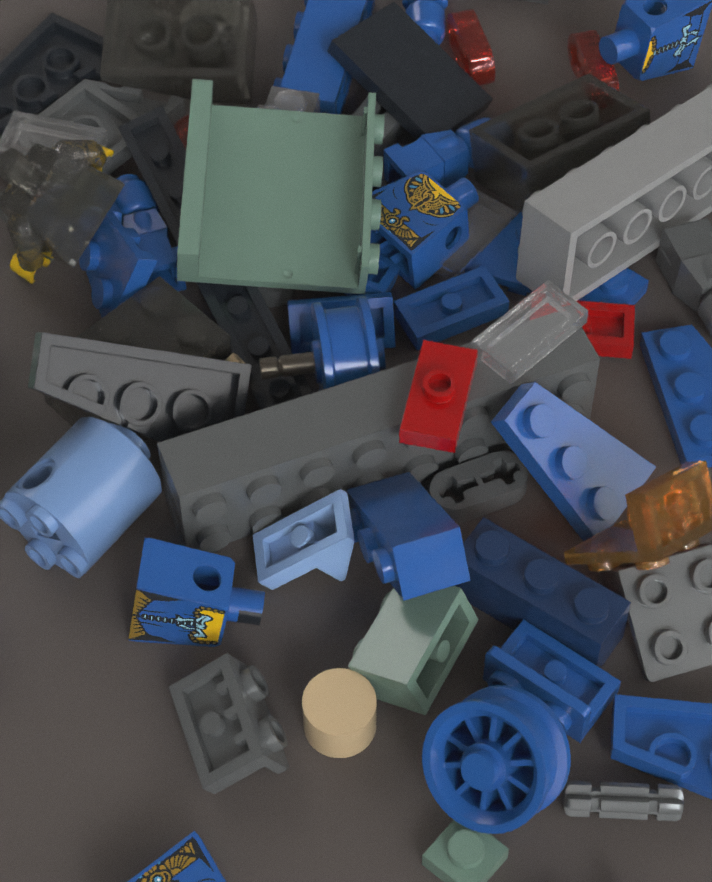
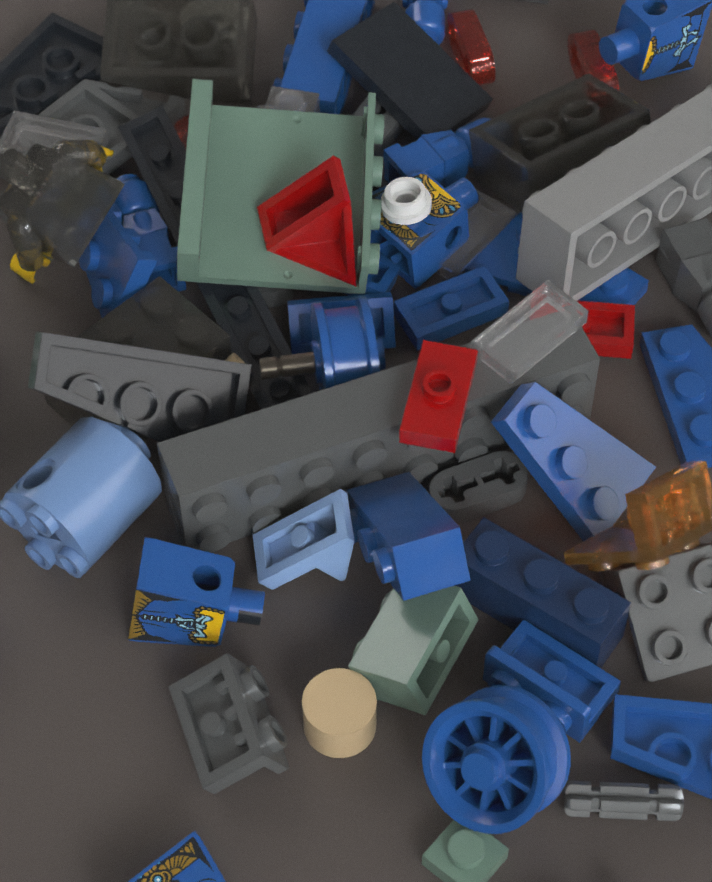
none -> red slope [257,156,357,287]
none -> white plate [381,177,432,225]

